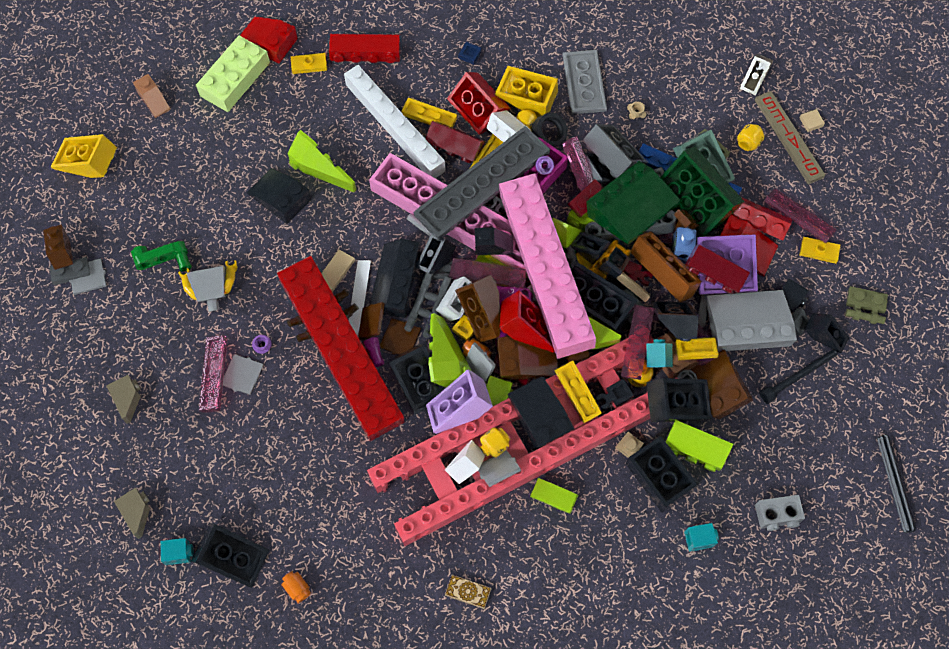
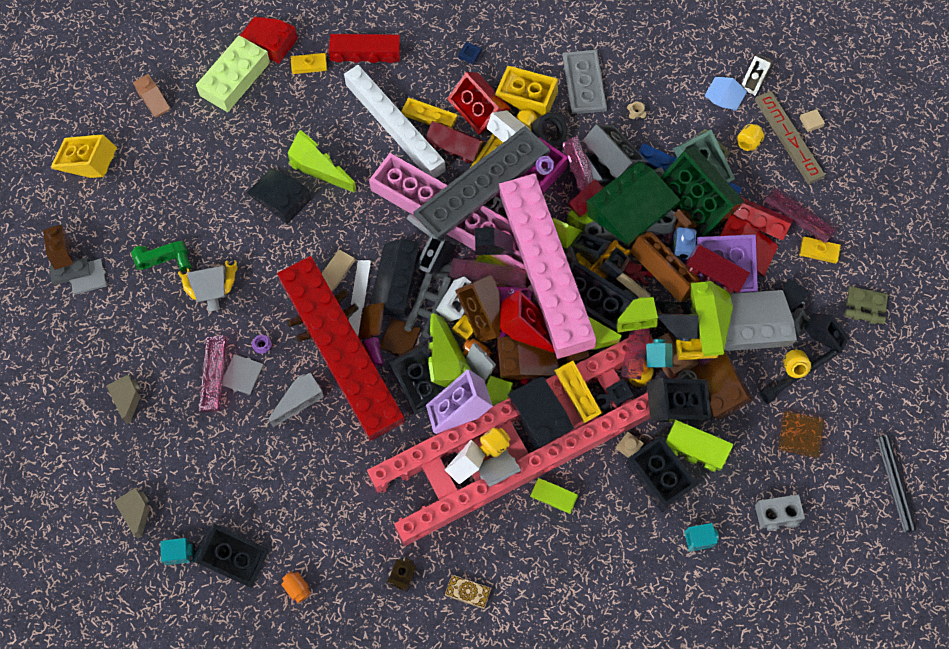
none -> light grey slope [268,373,324,427]
none -> dark brown brick [387,557,417,592]
none -> lime slope [617,297,658,332]
none -> lime wedge [691,281,733,356]
none -> light blue slope [705,77,747,111]
none -> clear orange tile [778,411,824,458]
none -> yellow head [783,349,811,378]

